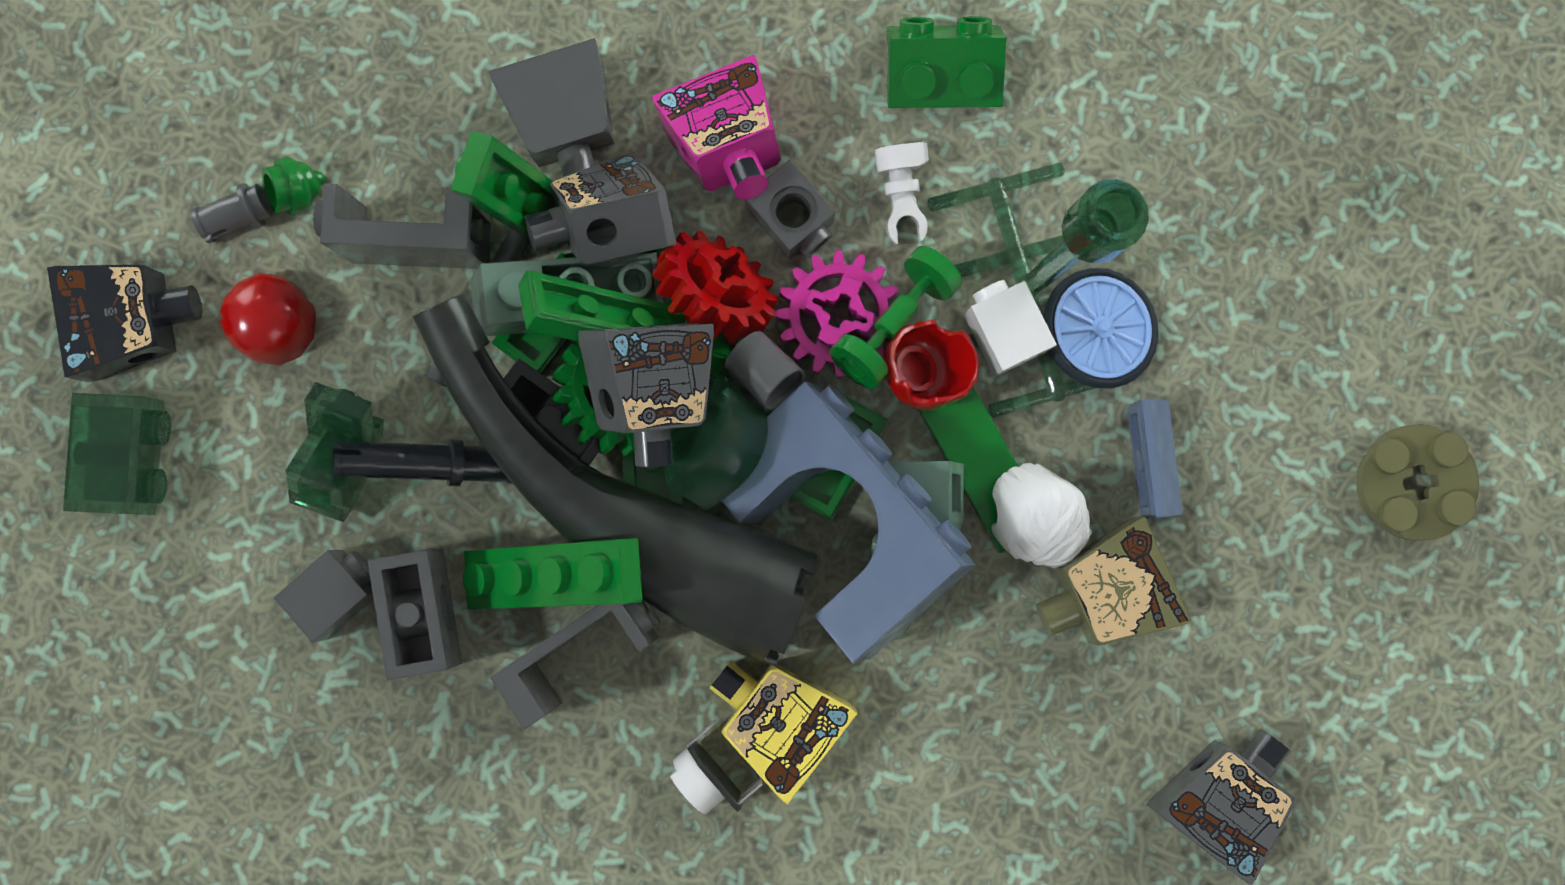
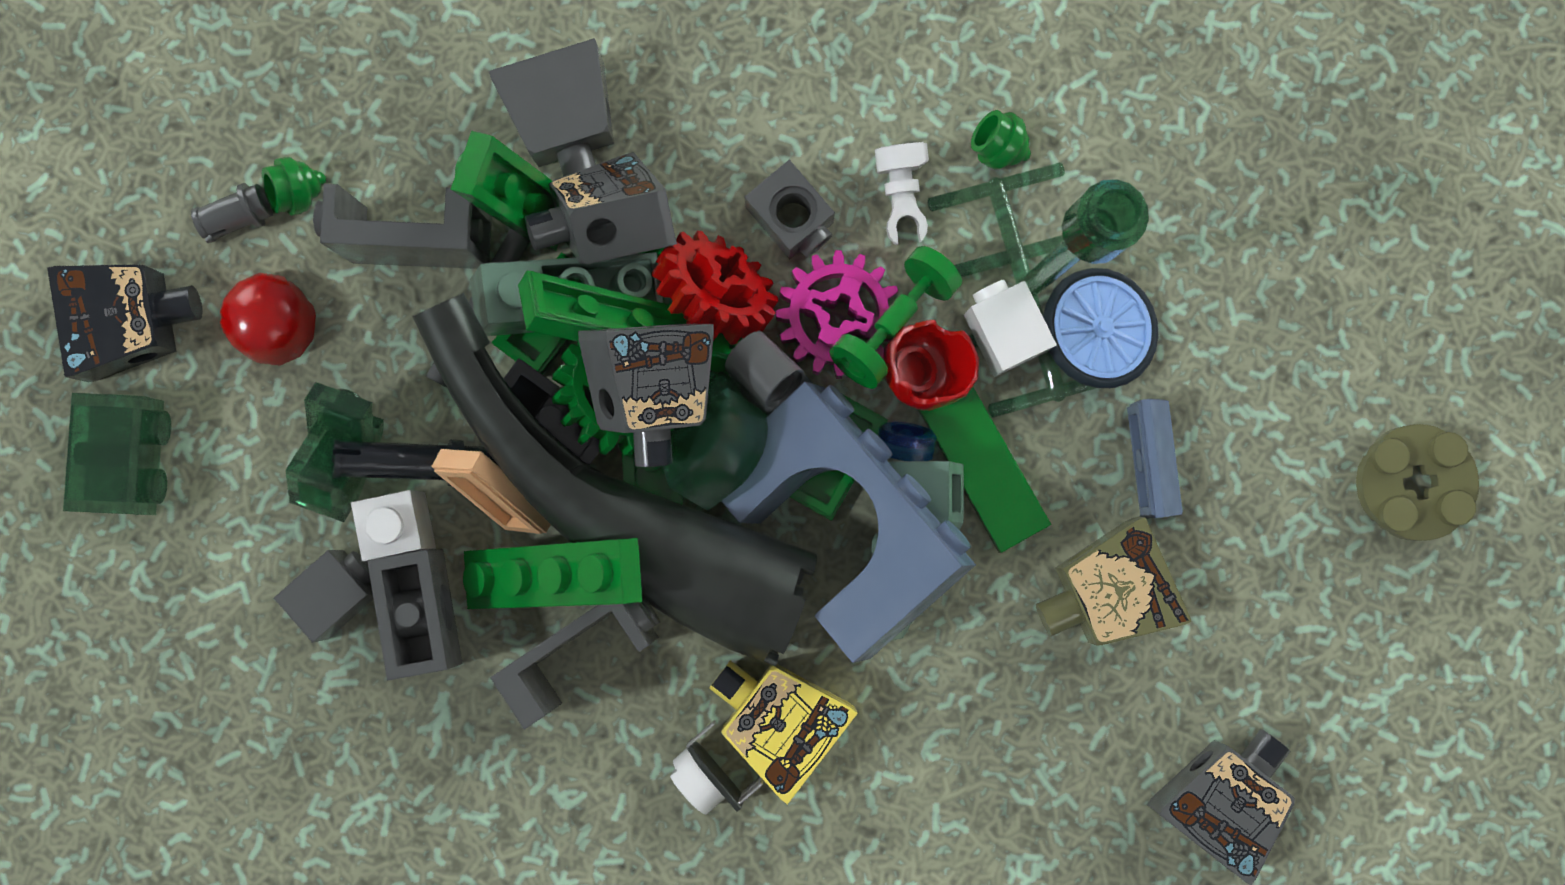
torso [652,55,782,200] -> none
green bracket [886,16,1007,108] -> none
white hair [991,463,1092,568] -> none
none -> white brick [351,490,436,561]
none -> light nougat tile [431,449,551,534]
none -> tile [878,422,937,462]
none -> green plate [971,110,1031,170]

